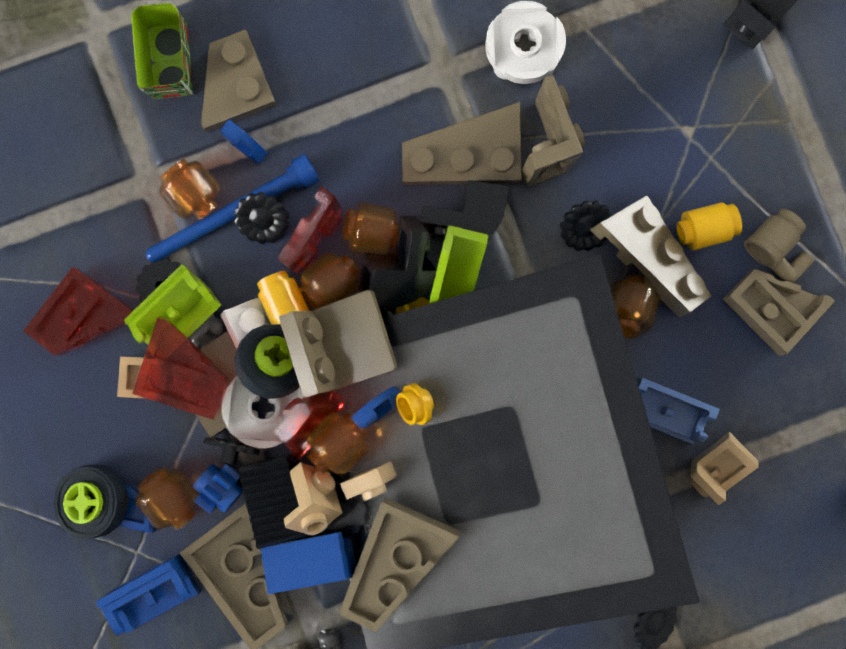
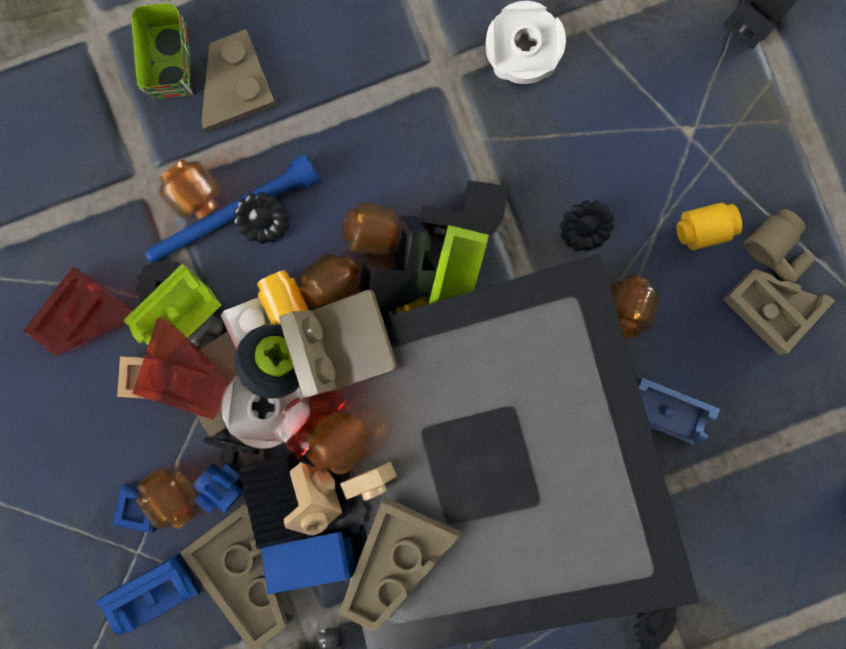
black wheel [54,464,129,540] -> none
blue tile [221,119,268,164] -> none
clear red wing [277,186,343,273] -> none
blue tile [351,386,400,429] -> none
yellow plate [396,383,434,425] -> none
dark tan wing [402,102,522,185] -> none
dark tan bracket [521,75,585,188] -> none
wing [590,196,711,317] -> none
tan bracket [690,432,759,505] -> none

